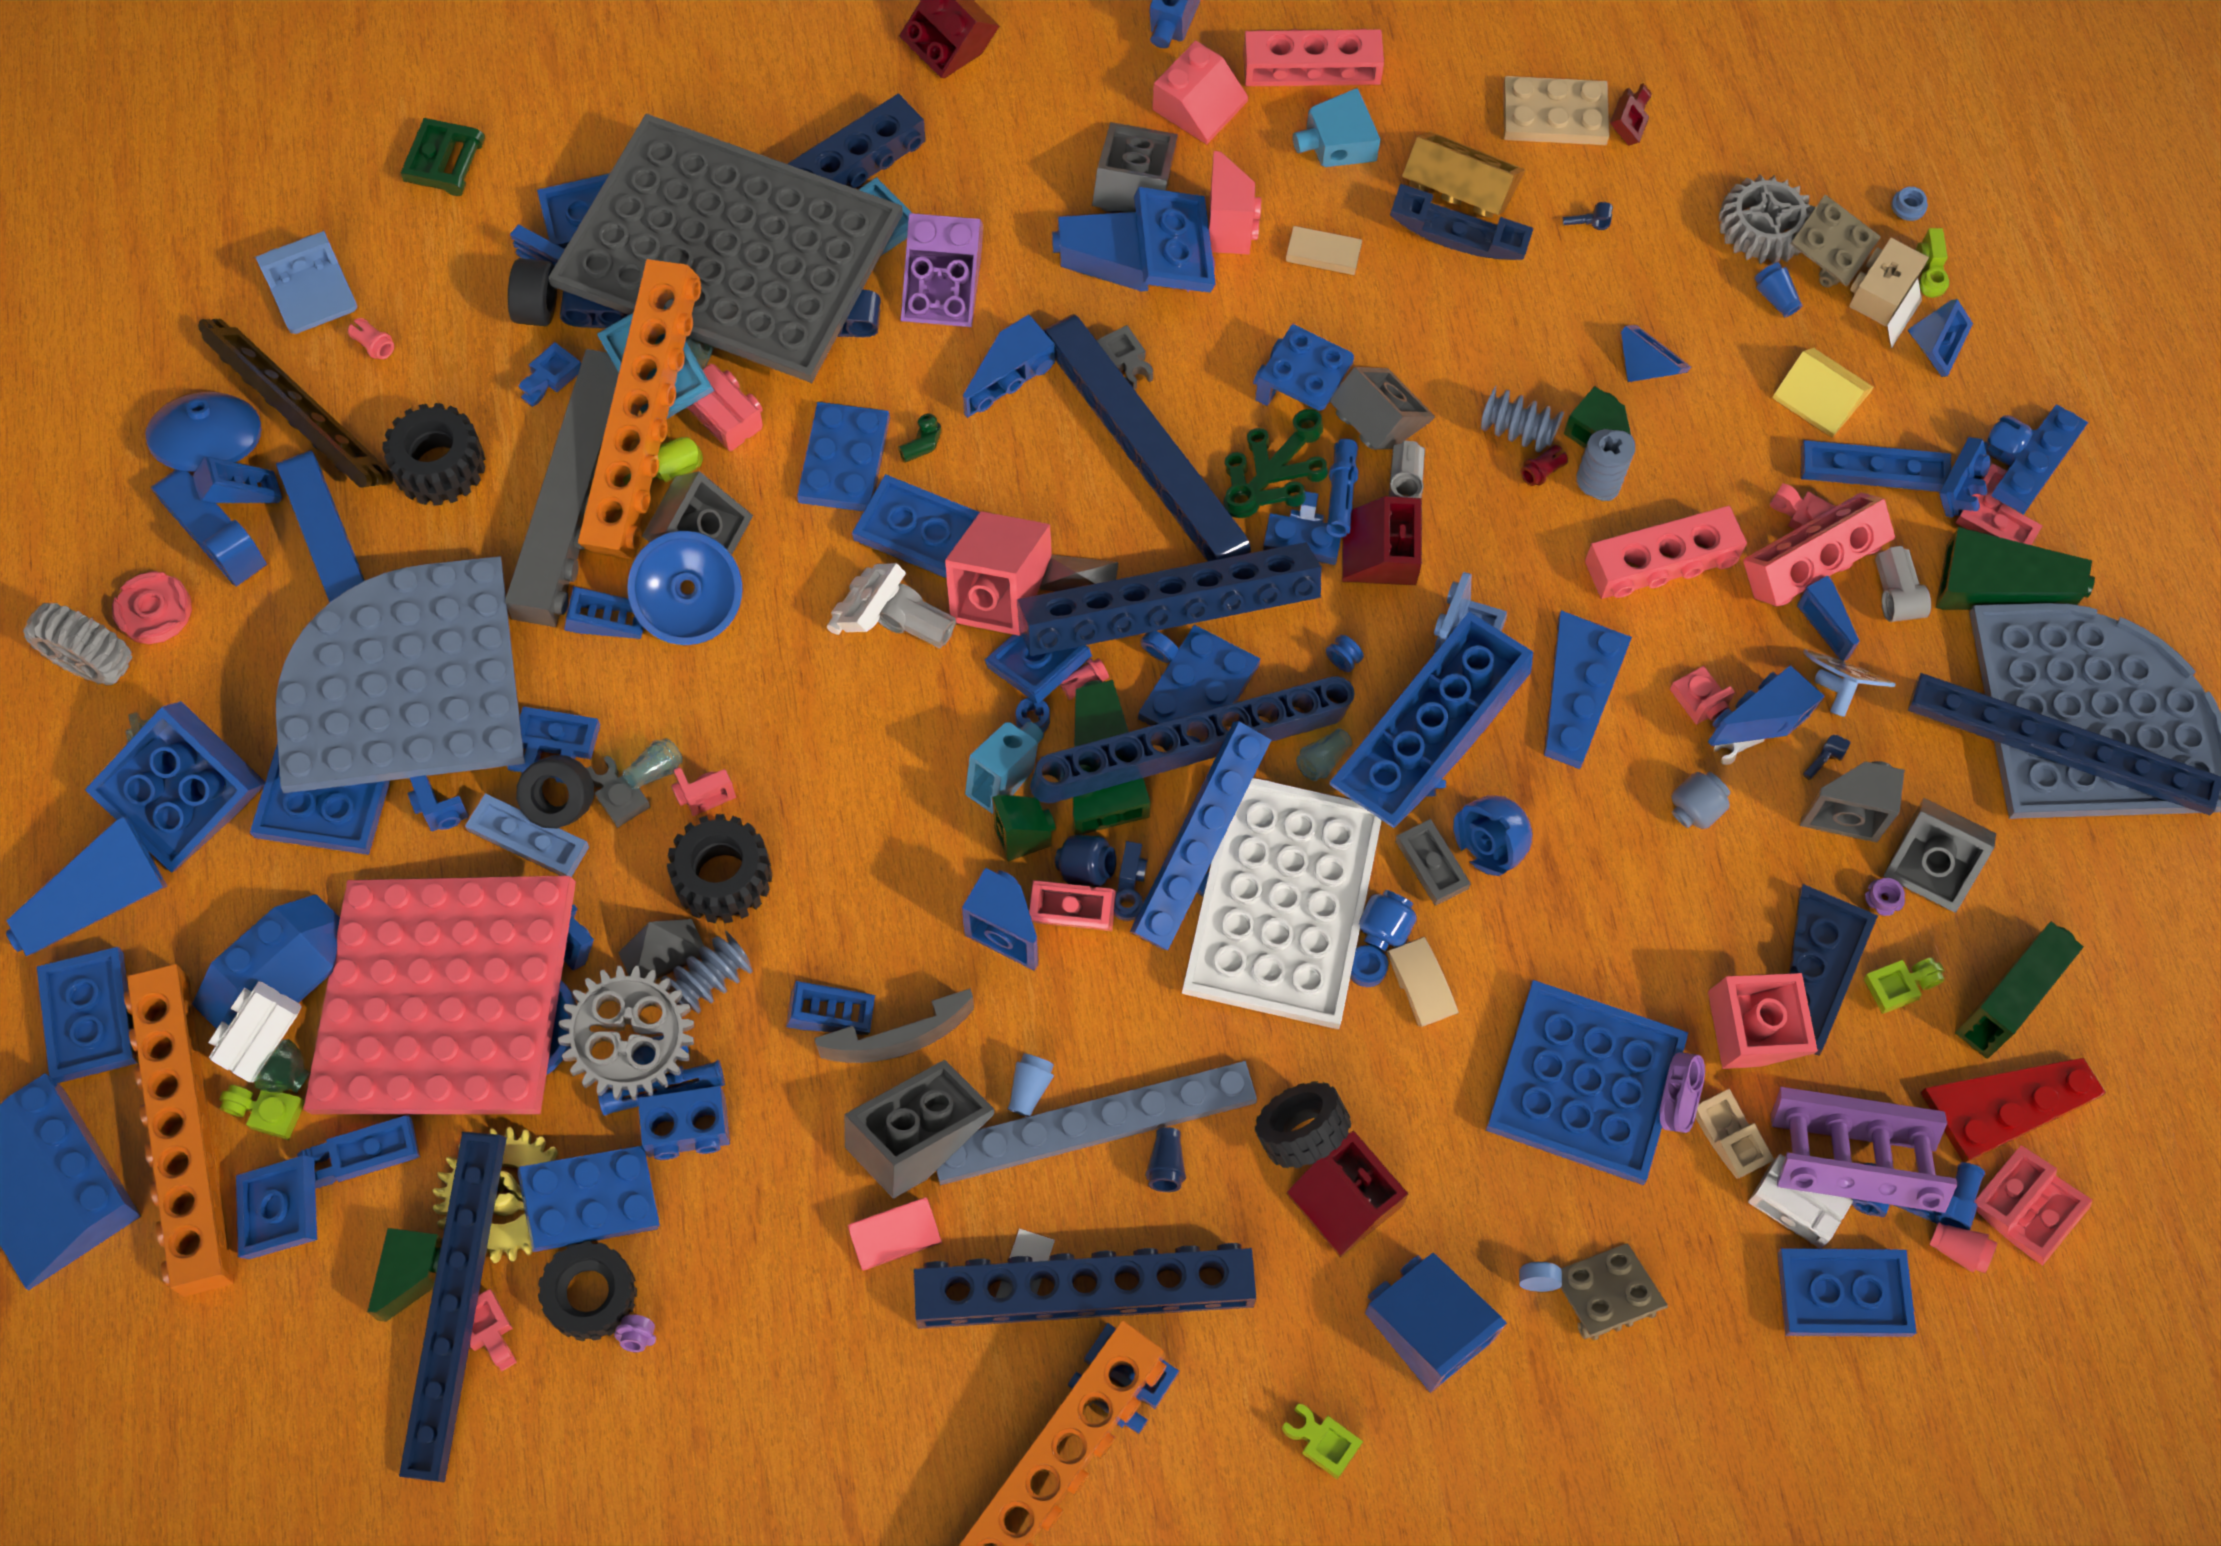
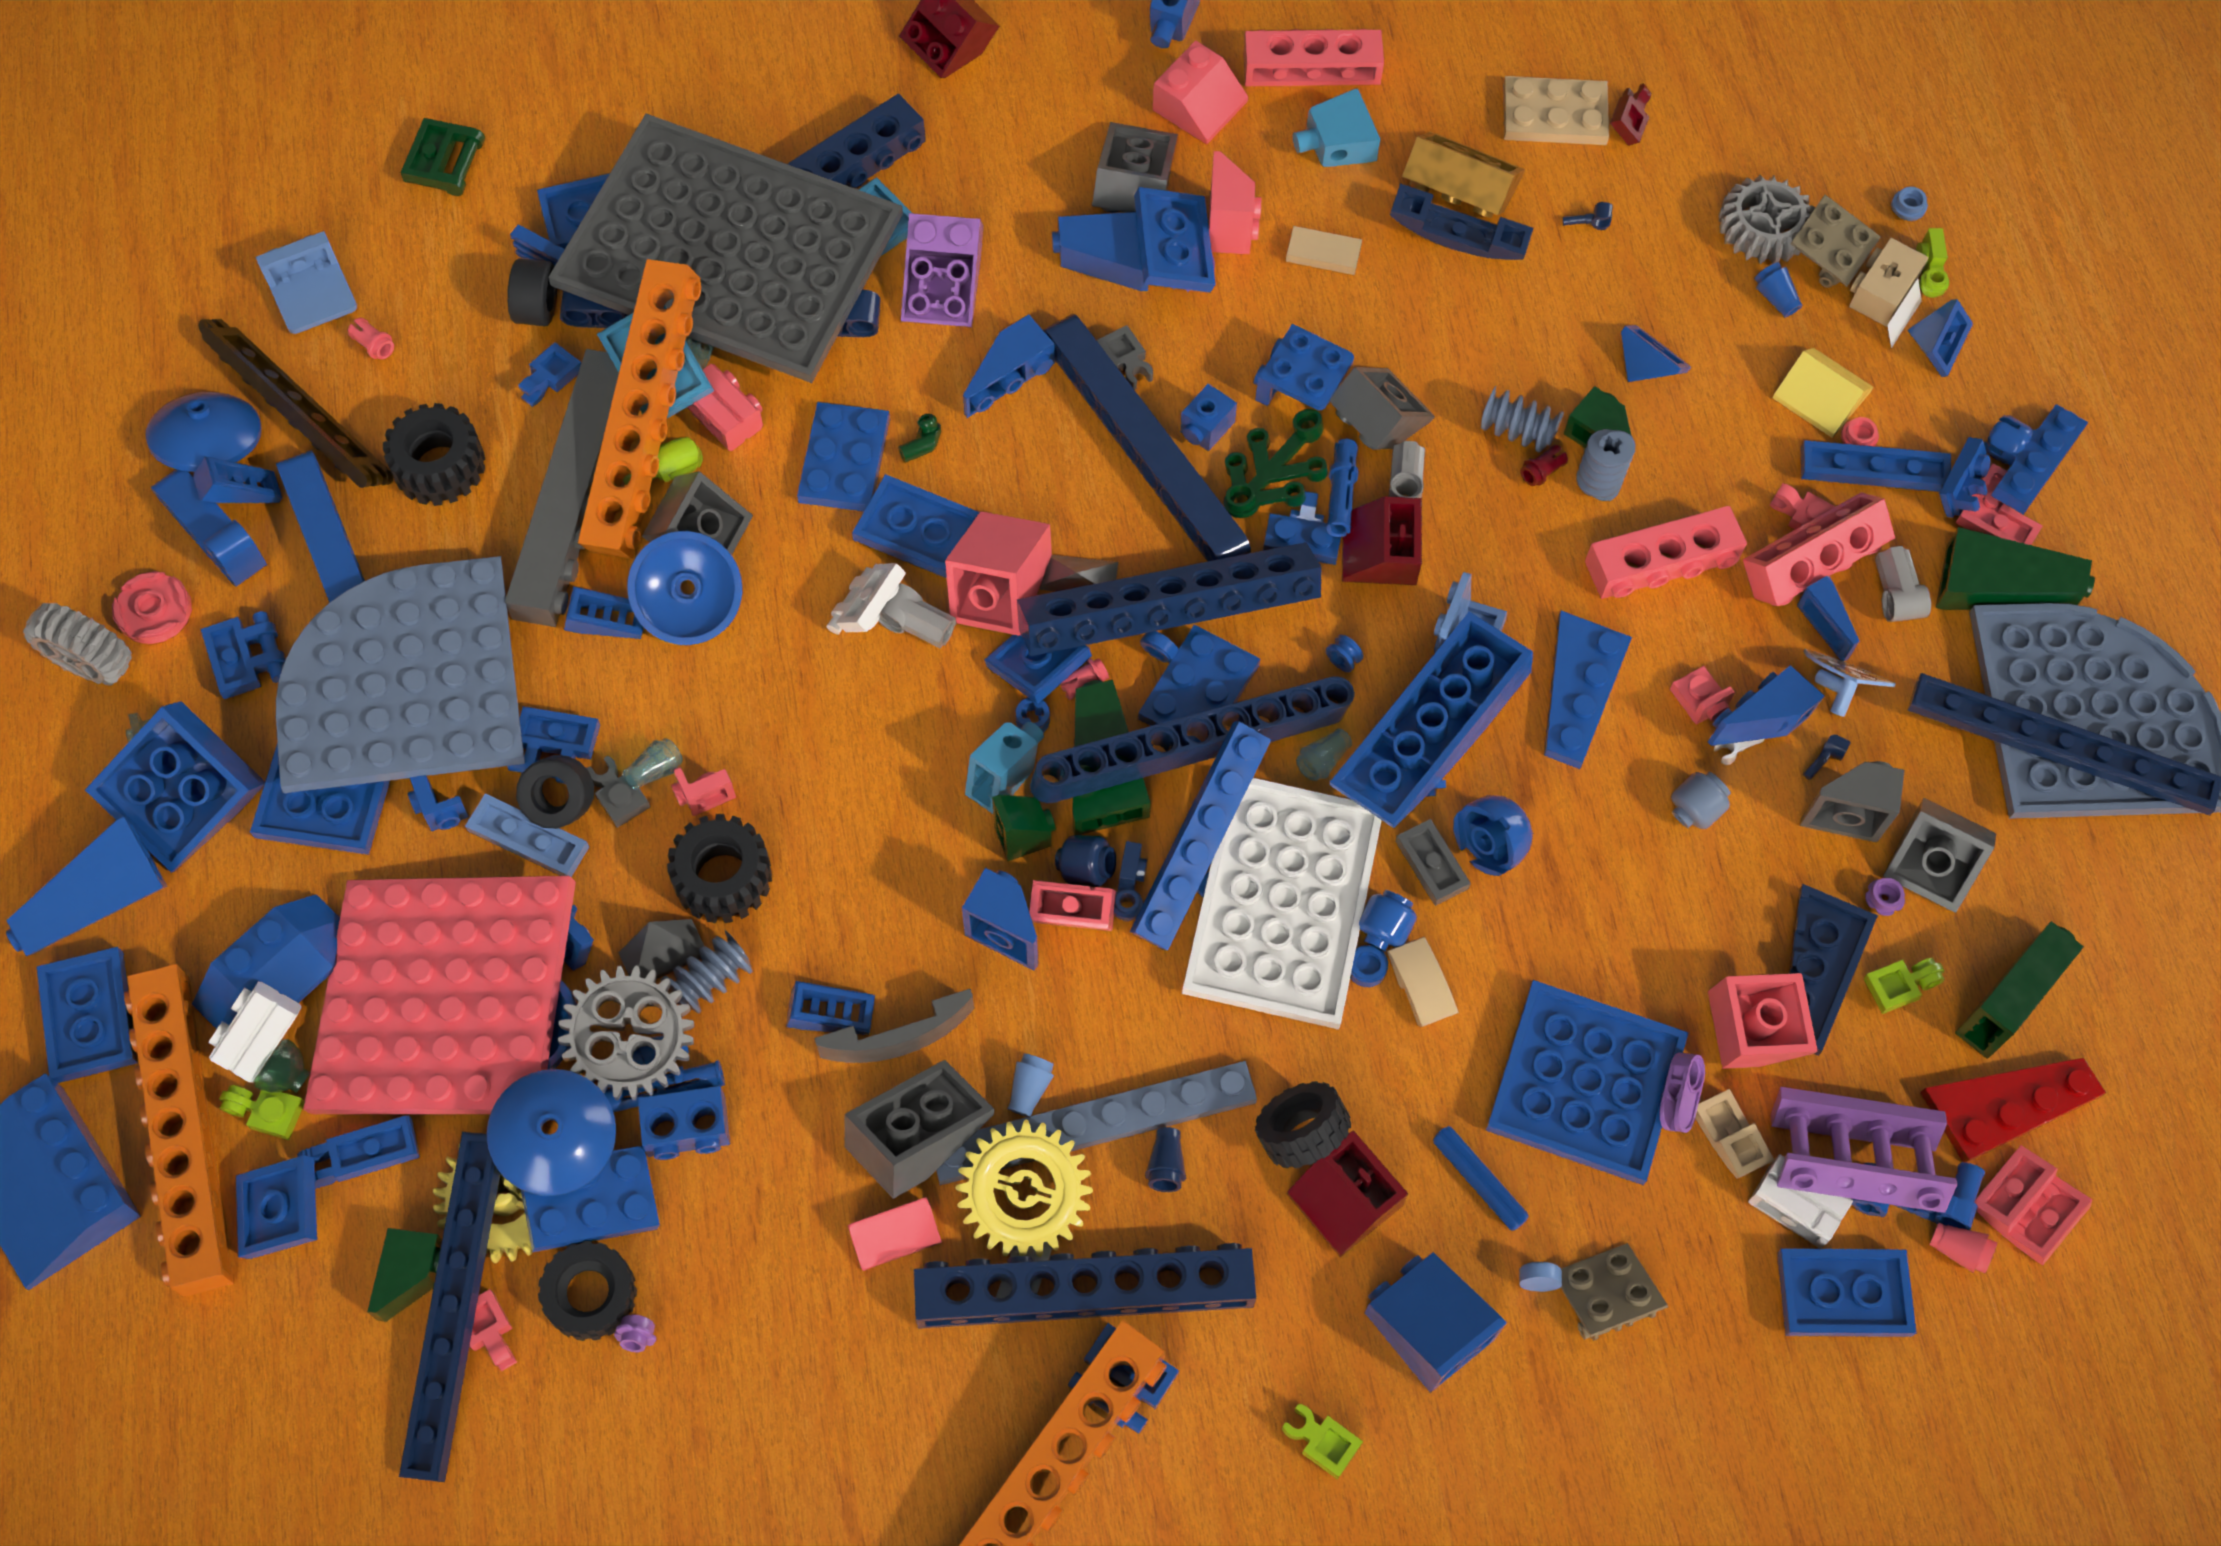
none -> blue plate [201,611,286,700]
none -> blue dish [487,1069,616,1196]
none -> light yellow gear [955,1120,1093,1257]
none -> blue brick [1180,384,1237,451]
none -> blue axle [1433,1126,1529,1231]
none -> coral plate [1841,417,1879,447]

